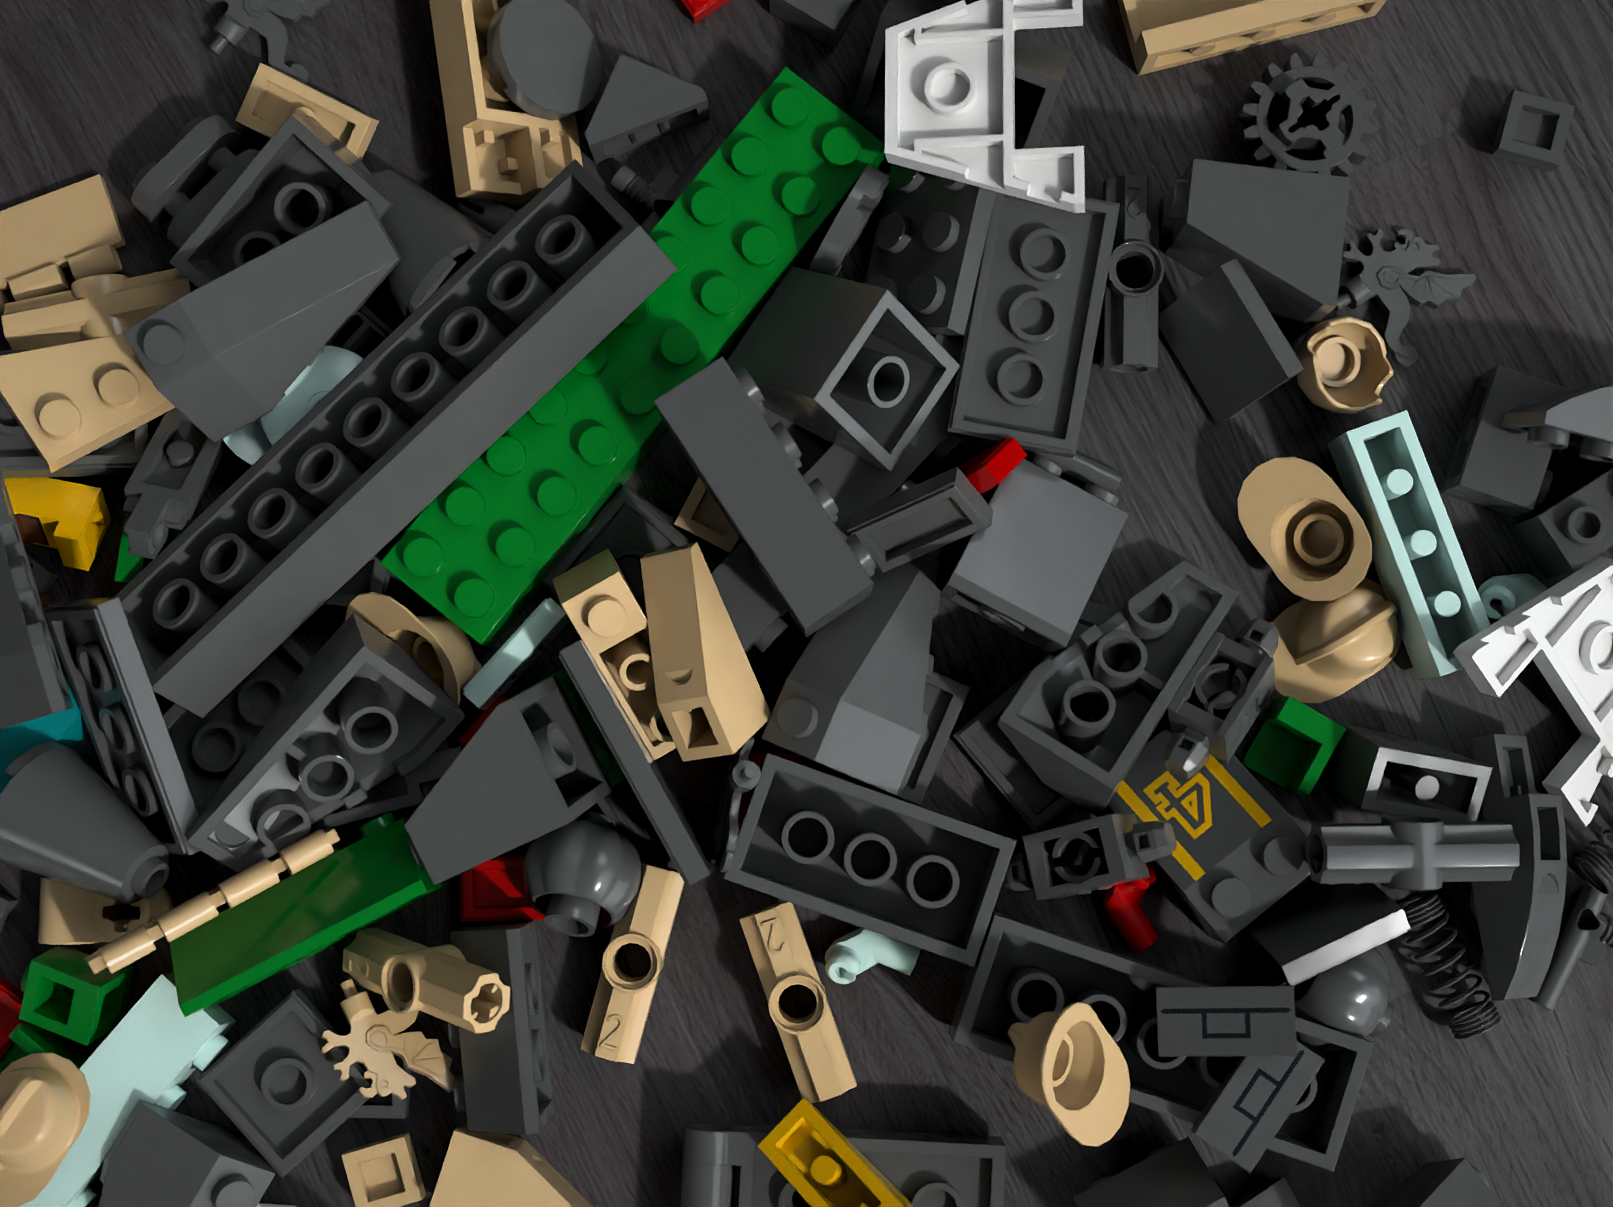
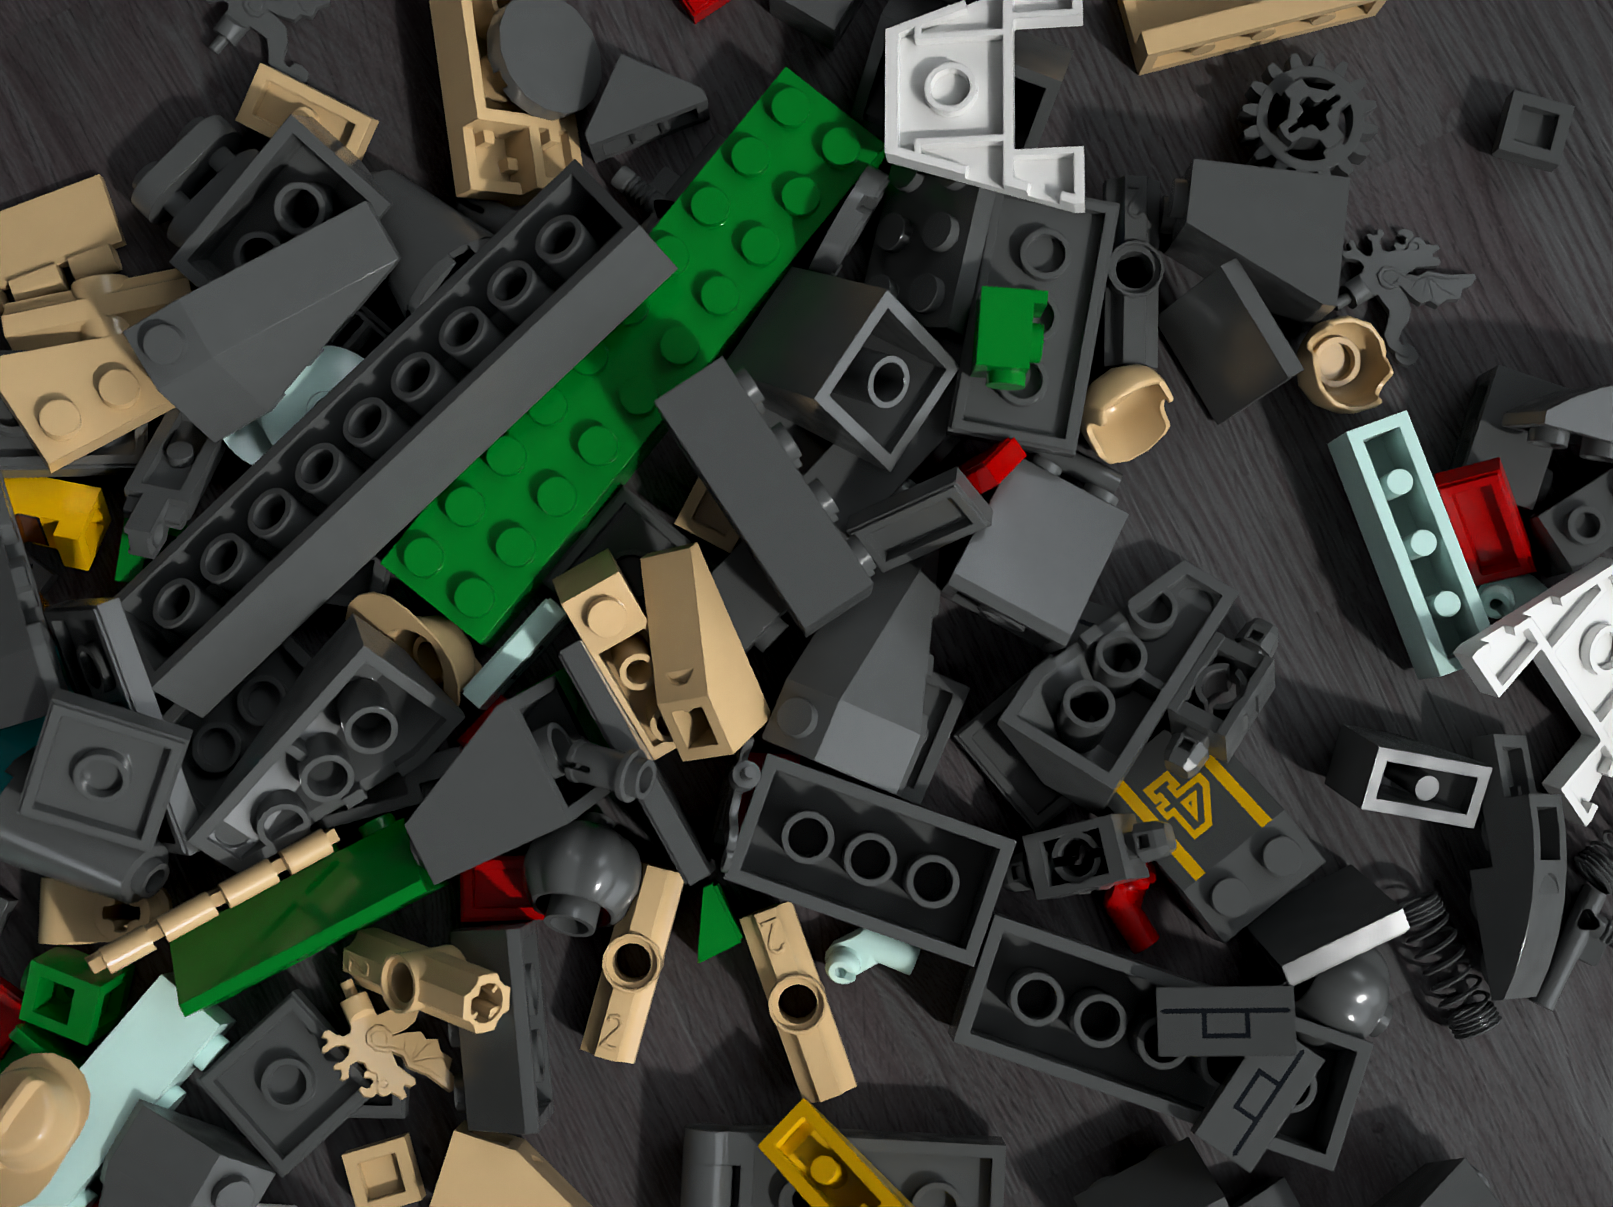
tan piece [1008,1002,1130,1147] -> none
tan piece [1237,457,1372,601] -> none
green panel [1241,696,1346,796] -> none
tan piece [1271,577,1402,703] -> none
dark grey piece [1305,816,1520,890] -> none
none -> dark grey tile [16,688,193,853]
none -> dark grey pin [565,739,656,802]
none -> green slope [697,880,744,963]
none -> green brick [971,286,1048,390]
none -> tan hair [1080,364,1174,464]
none -> red tile [1434,457,1537,586]

